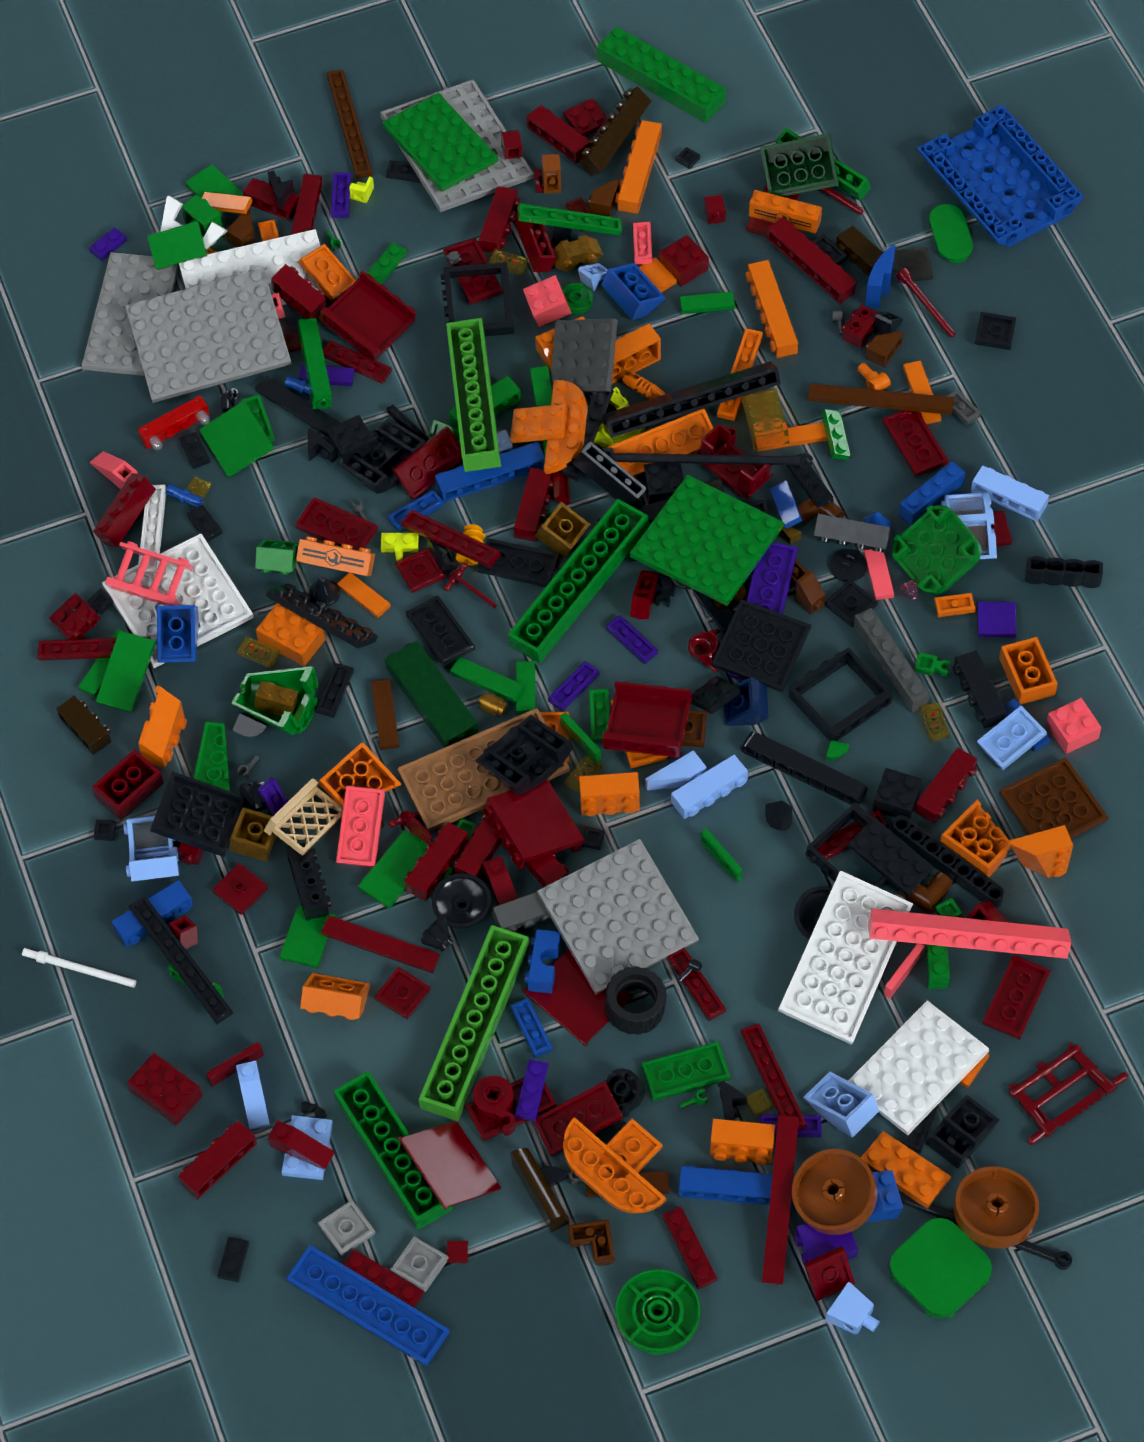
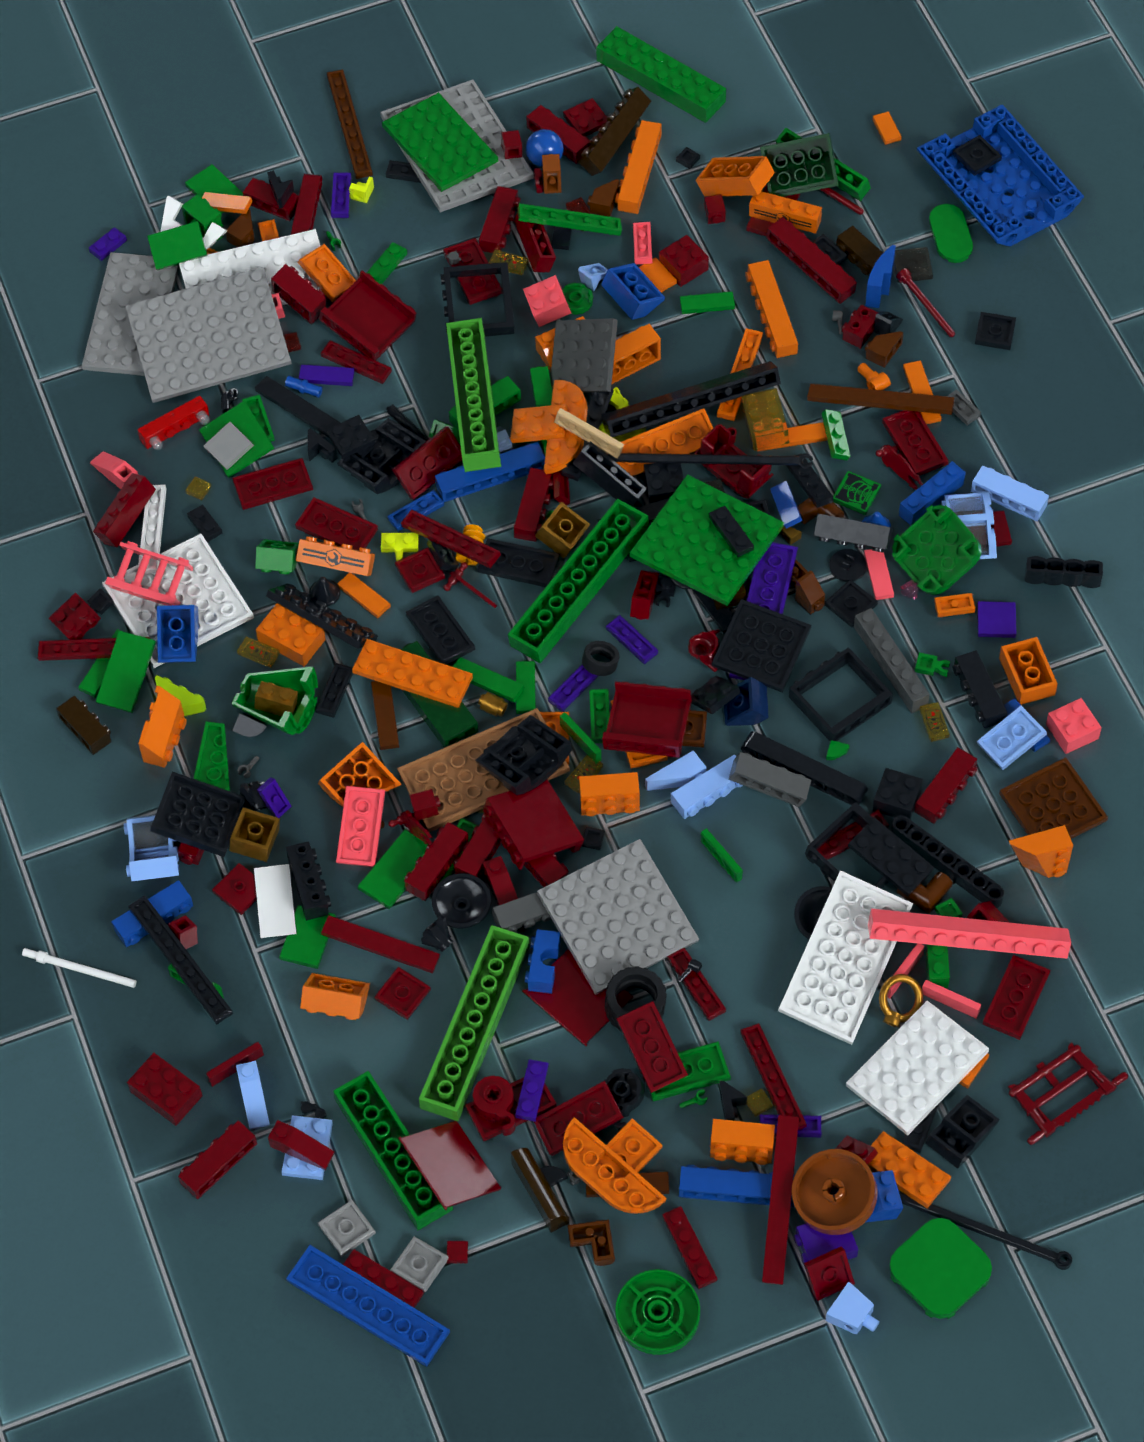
dark red brick [92,749,164,821] -> none
black tile [94,820,116,841] -> none
blue pin [166,484,204,508] -> none
black plate [179,432,210,469] -> none
black plate [217,1237,249,1283] -> none
tan fence [264,778,343,856] -> none
green brick [298,318,332,409] -> none
blue tile [510,998,553,1058] -> none
pearl gold brick [553,235,603,273] -> none
orange hinge [622,372,666,400] -> none
black brick [765,800,792,831] -> none
light blue slope [803,1072,879,1137] -> none
orange wedge [940,799,1011,877] -> none
dark orange piece [953,1166,1039,1248] -> none
none -> lime slope [155,675,206,716]
none -> light grey tile [204,422,254,470]
none -> dark red tile [232,458,313,510]
none -> white sticker [254,864,296,938]
none -> orange plate [352,639,473,708]
none -> dark red brick [410,789,441,821]
none -> blue piece [526,129,564,167]
none -> tan tile [554,408,624,459]
none -> black tyre [582,641,620,676]
none -> dark red plate [616,1001,688,1093]
none -> orange brick [696,156,775,196]
none -> black plate [709,506,754,557]
none -> dark grey brick [728,752,811,807]
none -> tile [833,471,881,515]
none -> dark red plate [835,1135,878,1165]
none -> orange tile [872,111,902,145]
none -> dark red piece [876,445,923,490]
none -> pearl gold piece [879,974,923,1028]
none -> coral tile [922,980,981,1019]
none -> black tile [952,135,1002,176]

